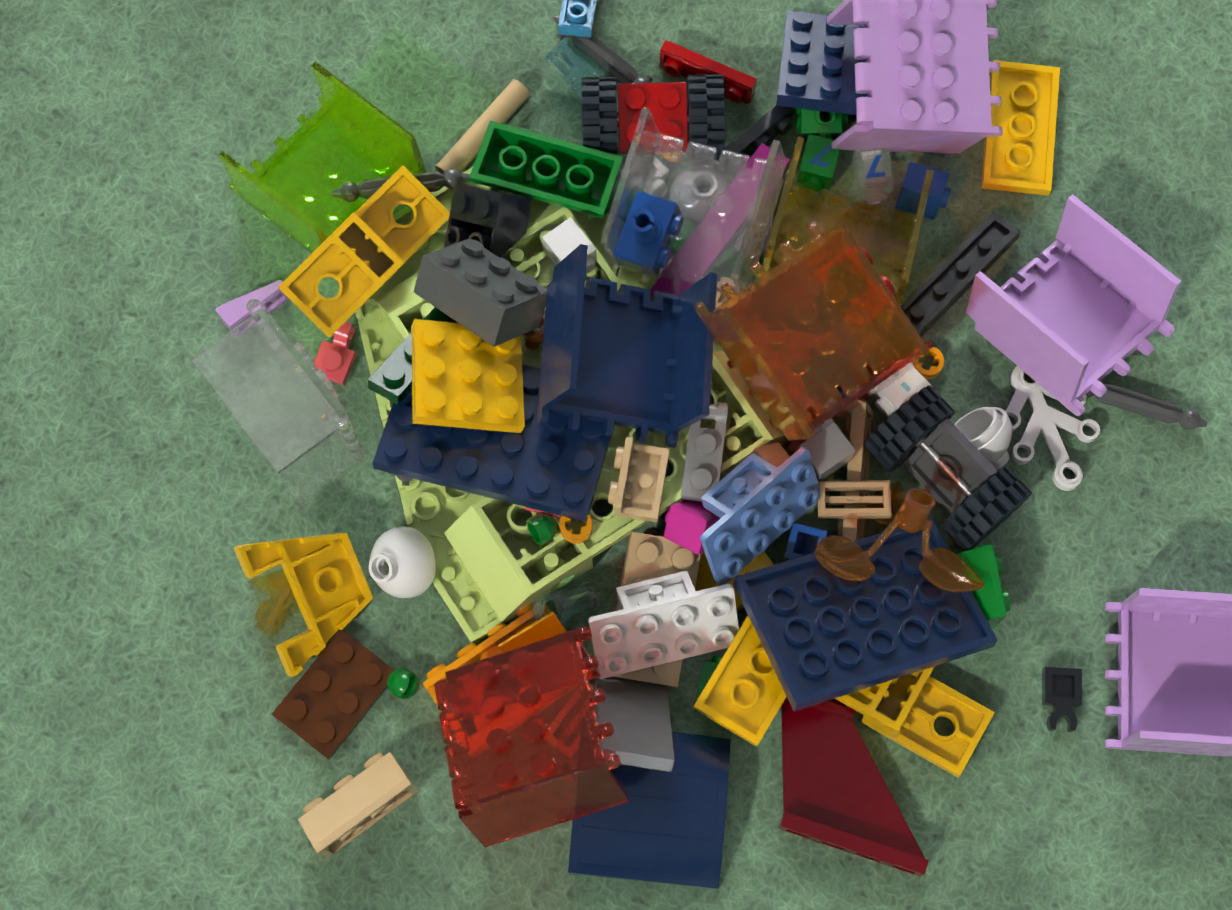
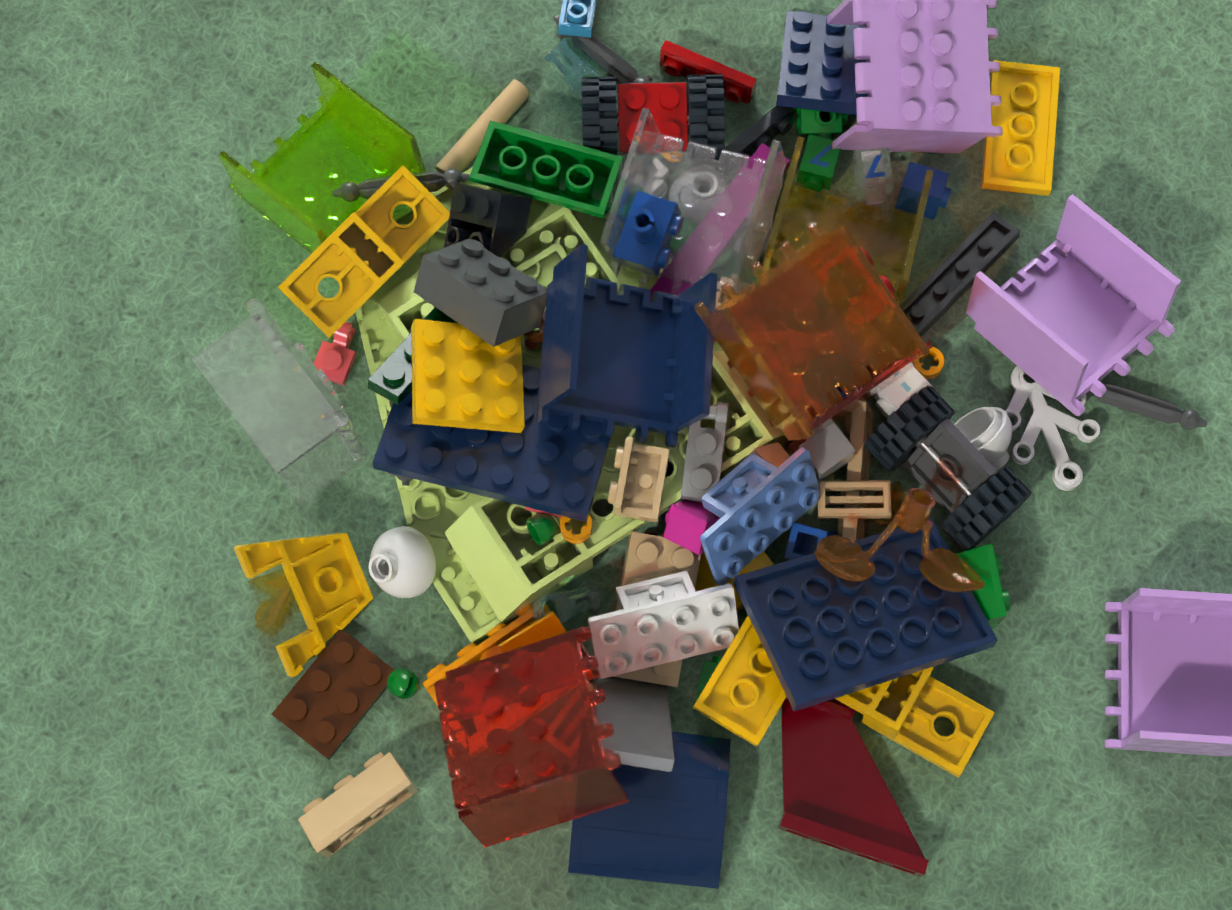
lavender slope [215,280,289,338] -> none
white brick [542,217,597,275] -> none
black plate [1042,667,1082,732] -> none

